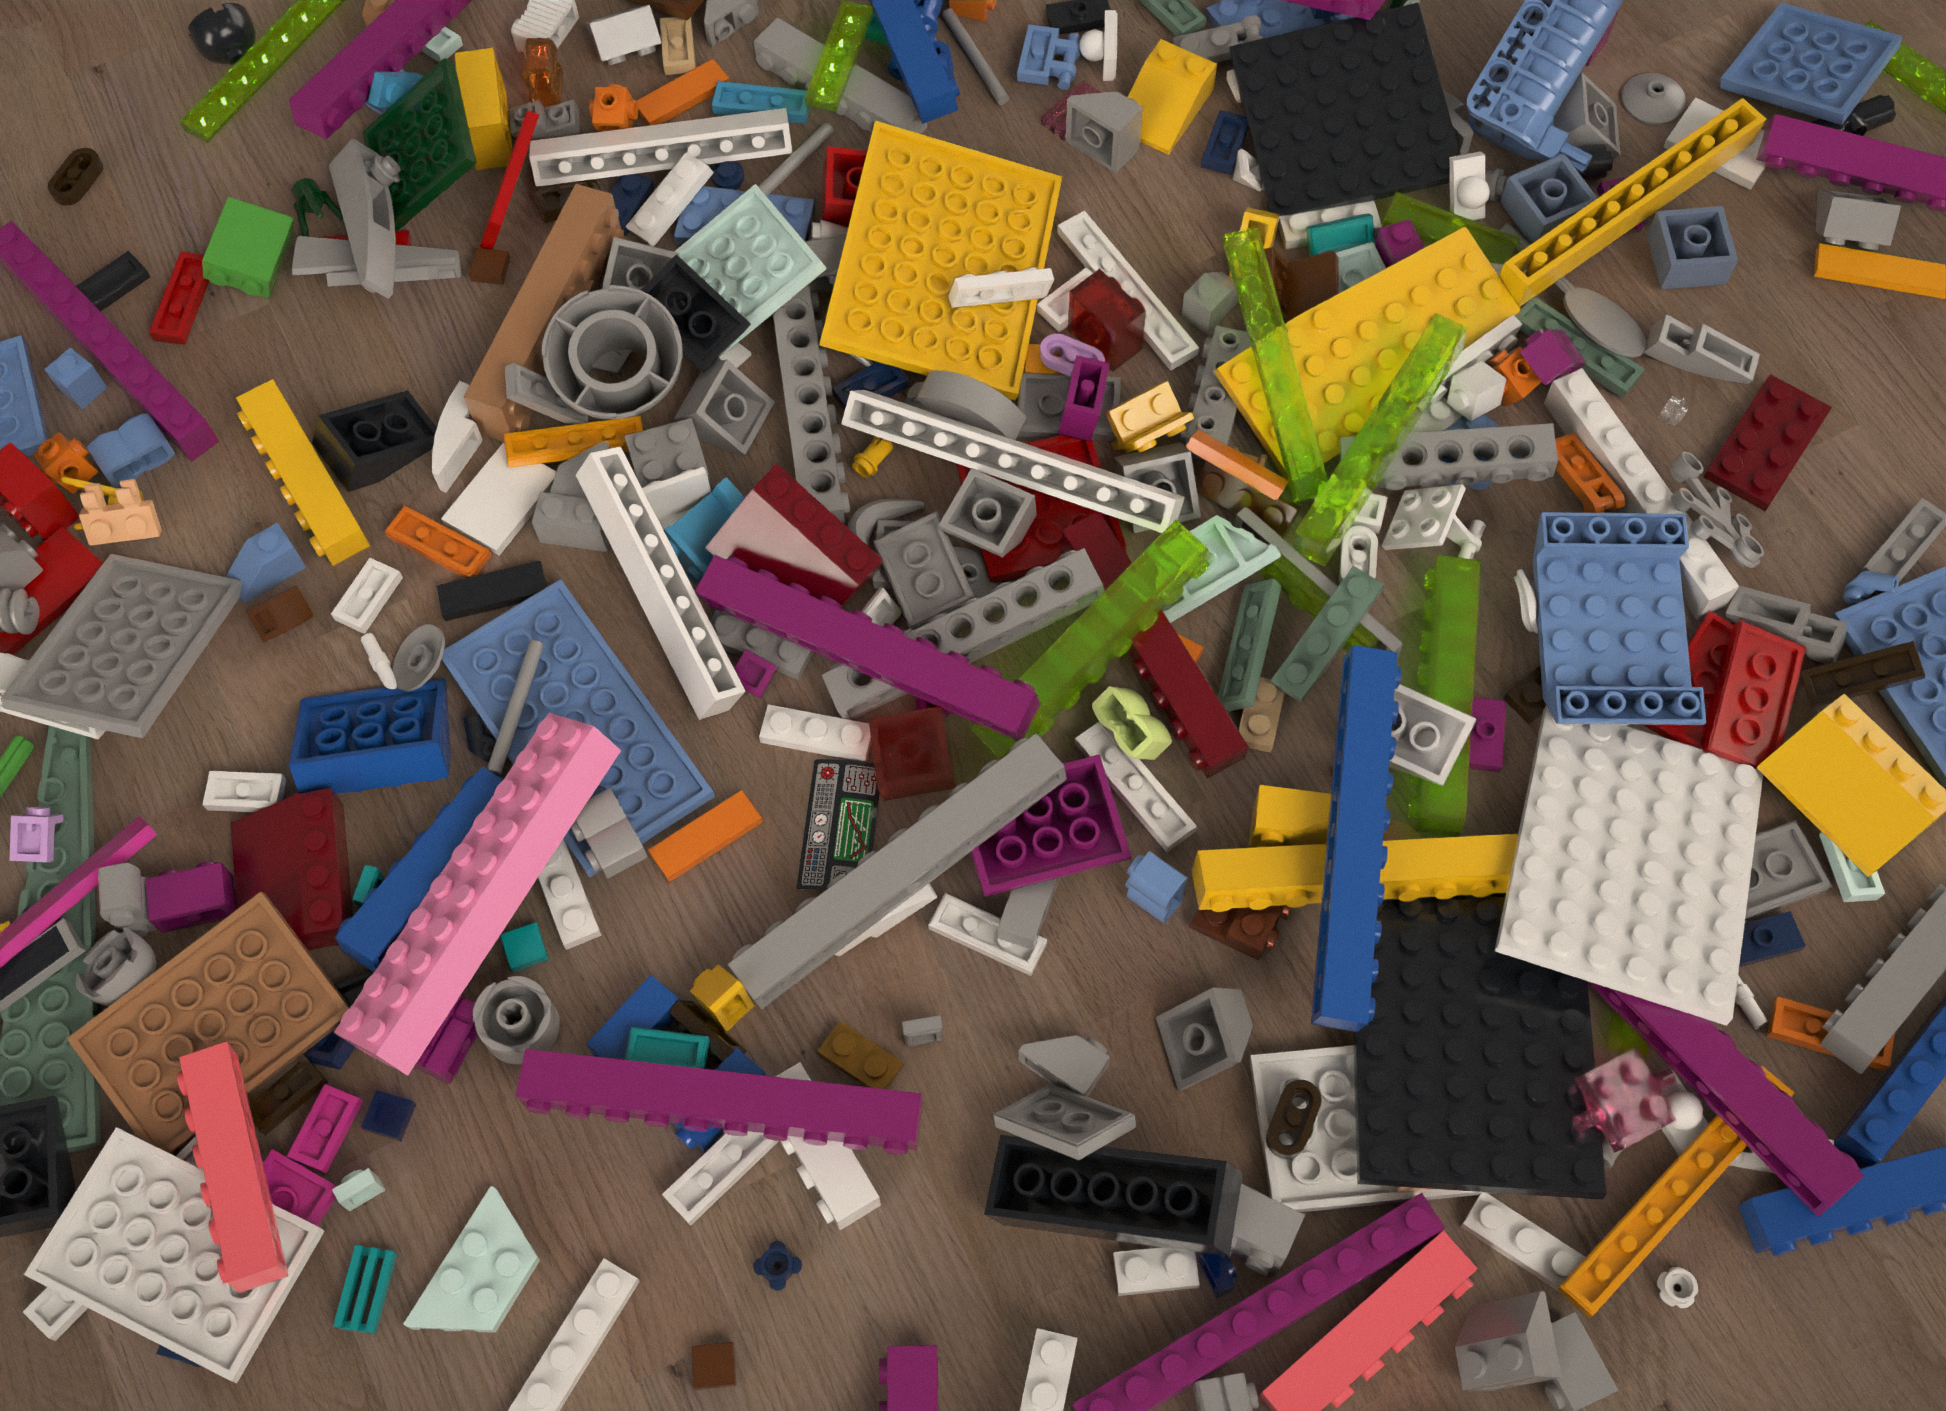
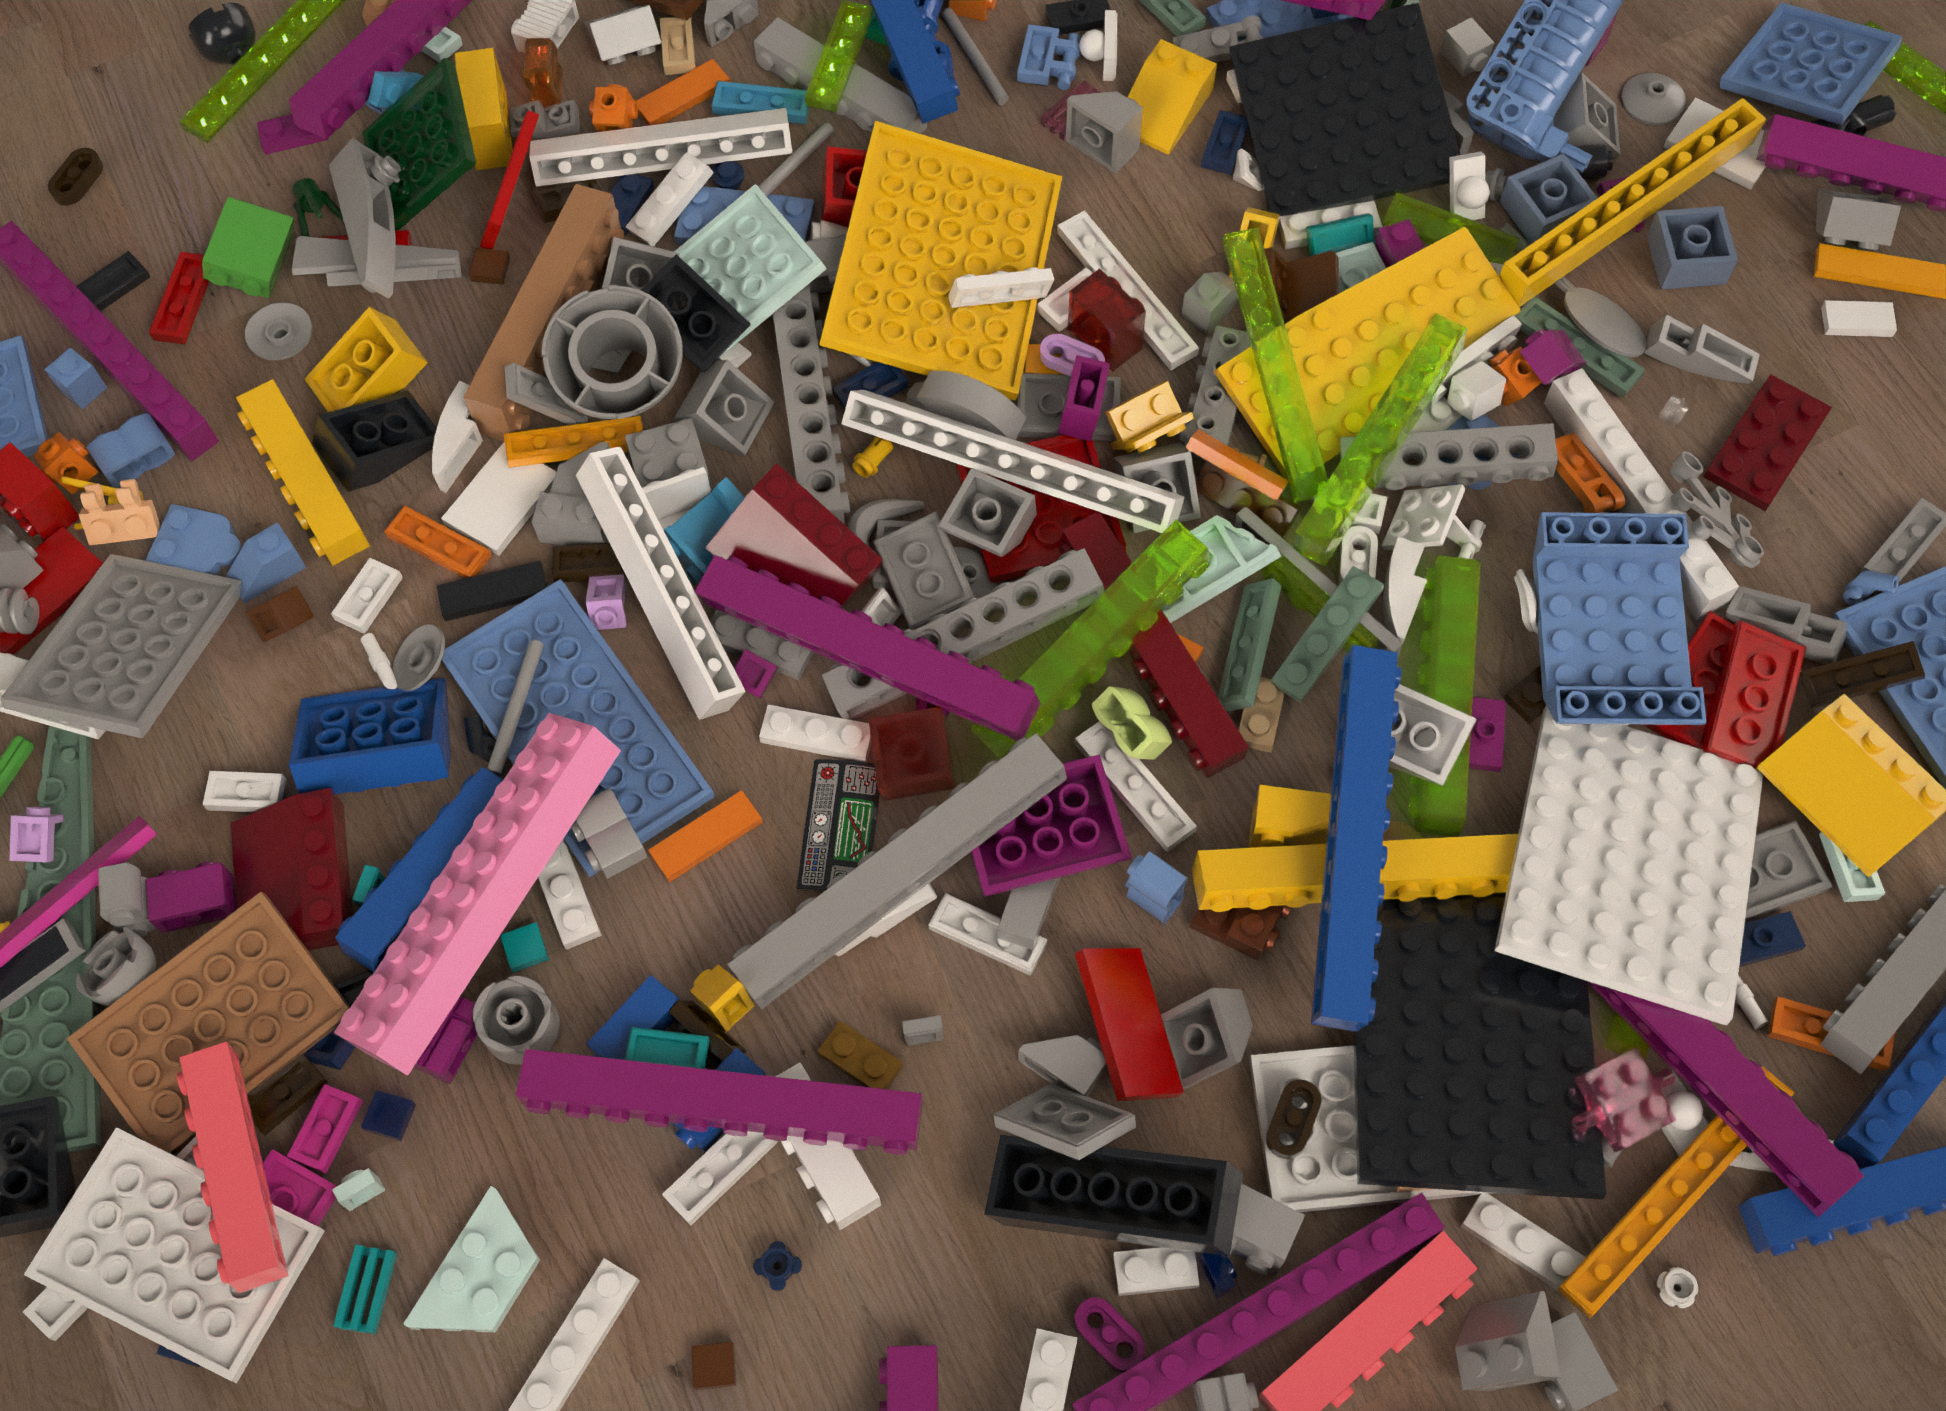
none -> medium blue plate [145,504,242,575]
none -> light grey dish [245,302,313,360]
none -> magenta plate [257,114,328,155]
none -> yellow slope [304,307,428,412]
none -> dark brown plate [552,543,625,583]
none -> lavender bracket [586,574,627,630]
none -> magenta plate [1074,1298,1146,1372]
none -> red tile [1075,948,1184,1102]
none -> white slope [1383,536,1427,644]
none -> white brick [1440,17,1494,77]
none -> white tile [1821,300,1897,337]

